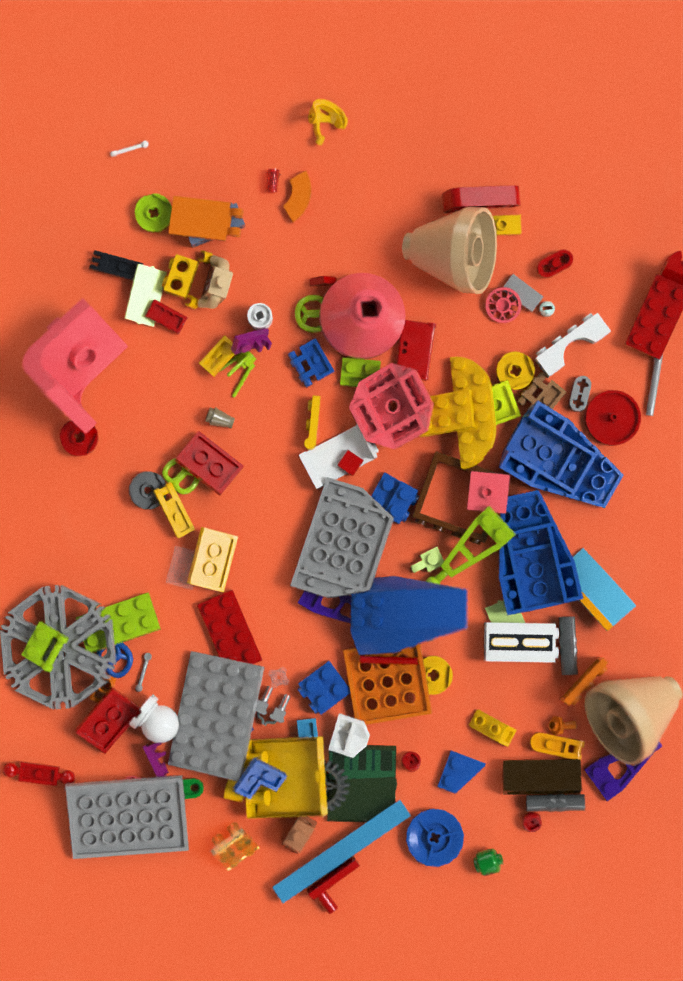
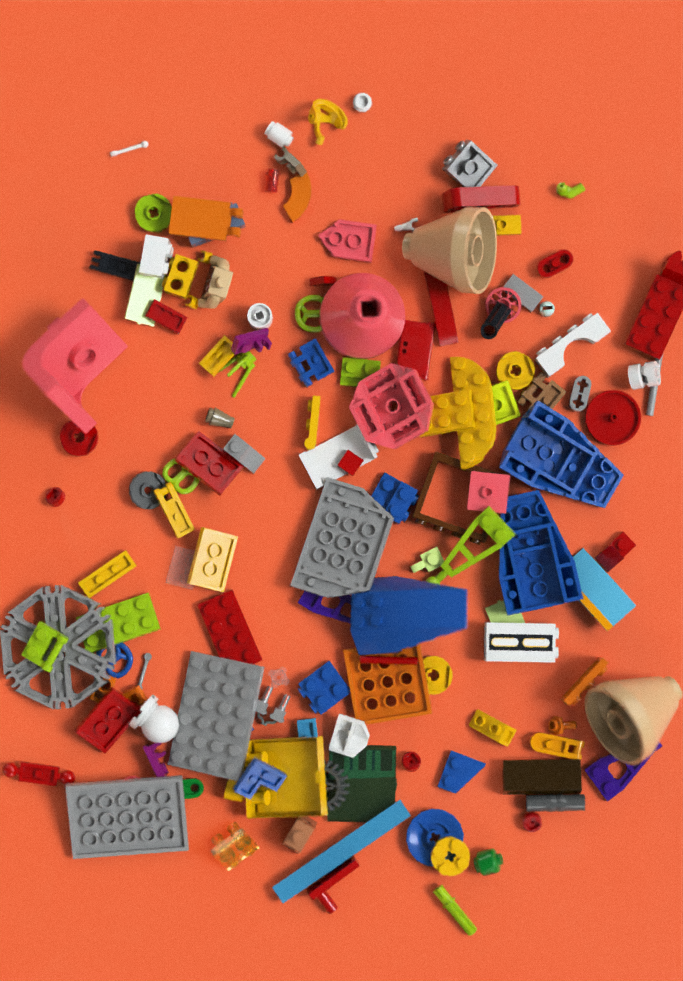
dark grey axle [559,616,578,675] -> none
none -> red tile [45,487,65,507]
none -> yellow plate [78,550,137,598]
none -> orange tile [122,685,148,705]
none -> white brick [139,235,174,279]
none -> light grey arch [223,434,266,473]
none -> white brick [264,121,294,148]
none -> dark tan plate [274,147,307,177]
none -> coral tile [318,219,377,263]
none -> white plate [353,93,372,112]
none -> white piece [394,218,418,232]
none -> red slope [424,272,459,347]
none -> yellow plate [431,836,470,876]
none -> lime axle [433,884,477,936]
none -> light grey plate [442,140,498,187]
none -> black piece [481,301,512,339]
none -> lime arm [556,182,585,199]
none -> red slope [595,531,636,572]
none -> white wheel [628,361,661,390]

